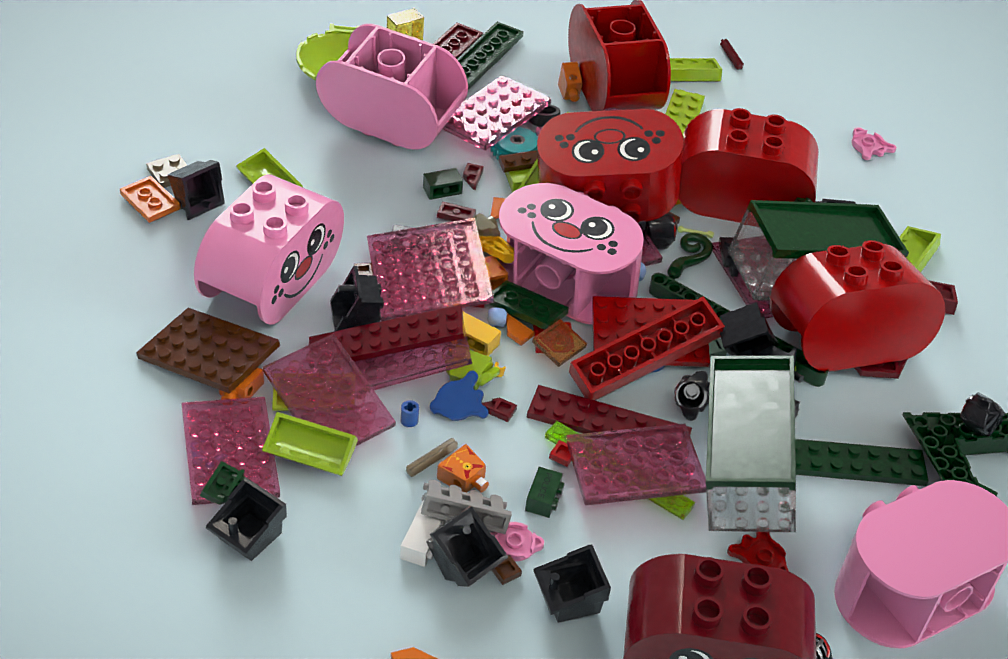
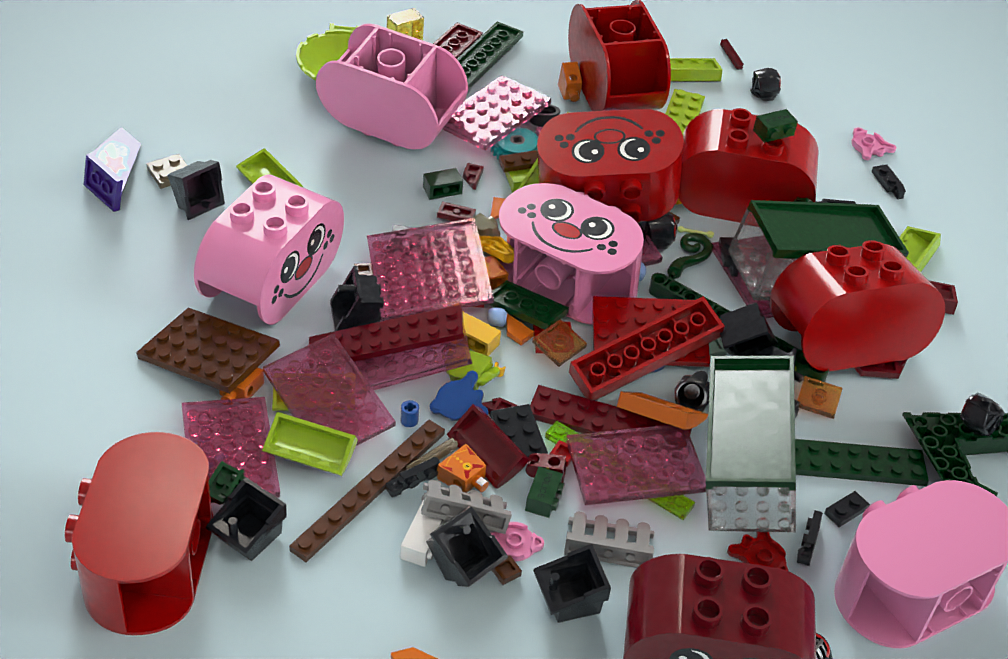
orange plate [120,176,181,223] -> none
none -> brick [65,432,214,635]
none -> dark purple piece [83,127,141,212]
none -> reddish brown plate [289,419,445,562]
none -> black hinge [385,457,440,497]
none -> dark red slope [446,404,530,489]
none -> black plate [490,404,548,457]
none -> dark red leg [525,453,566,483]
none -> light grey fence [564,511,654,567]
none -> orange slope [617,391,708,429]
none -> black piece [750,68,781,101]
none -> dark green brick [753,109,798,143]
none -> clear orange plate [797,376,843,419]
none -> black hinge [797,510,823,566]
none -> black plate [824,491,870,527]
none -> black hinge [872,165,906,199]

